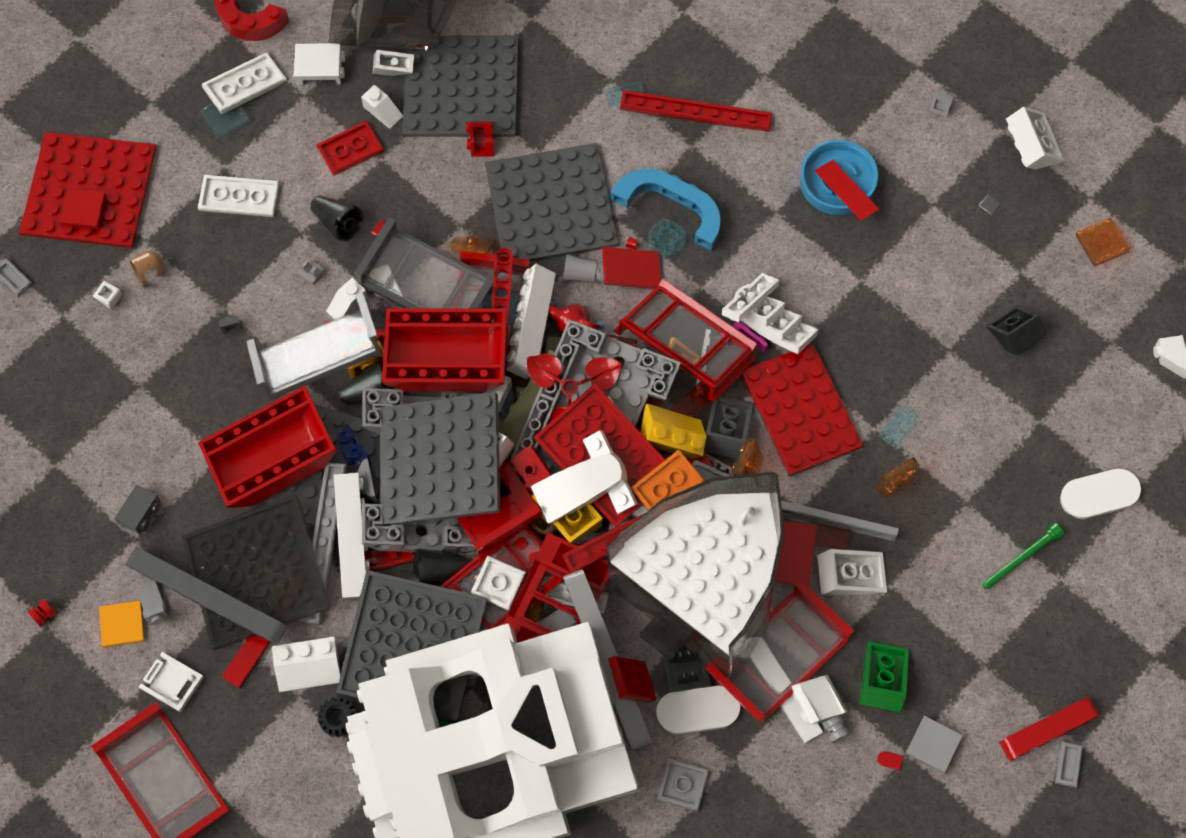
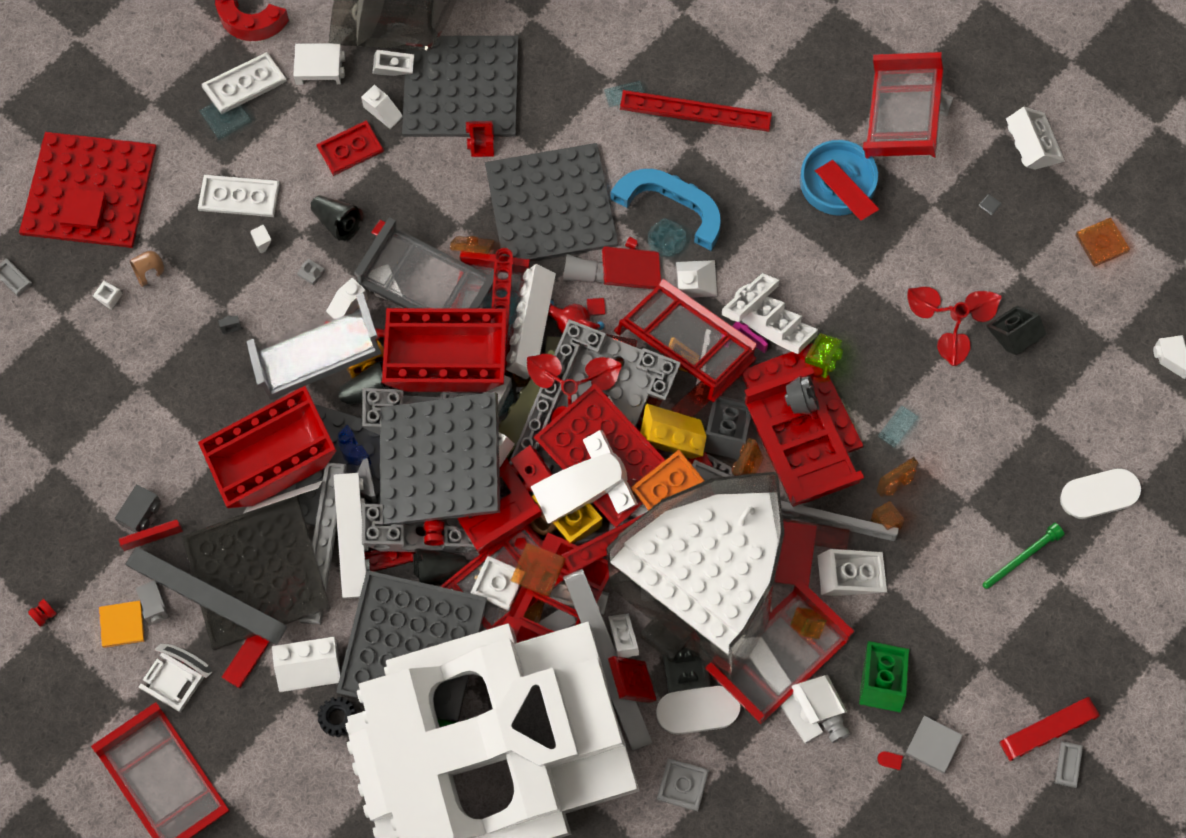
none -> red tile [118,519,183,551]
none -> sticker [154,644,213,678]
none -> white sticker [244,481,322,513]
none -> white slope [250,225,271,253]
none -> red wheel [424,520,445,546]
none -> clear orange plate [510,543,566,597]
none -> red piece [587,298,605,316]
none -> white plate [608,613,639,658]
none -> white slope [676,260,717,297]
none -> red piece [744,366,864,507]
none -> dark grey cone [785,376,819,414]
none -> clear orange panel [790,607,827,639]
none -> clear neon green bracket [805,333,843,378]
none -> piece [863,52,944,159]
none -> clear orange panel [871,501,905,530]
none -> red plant [907,287,1001,366]

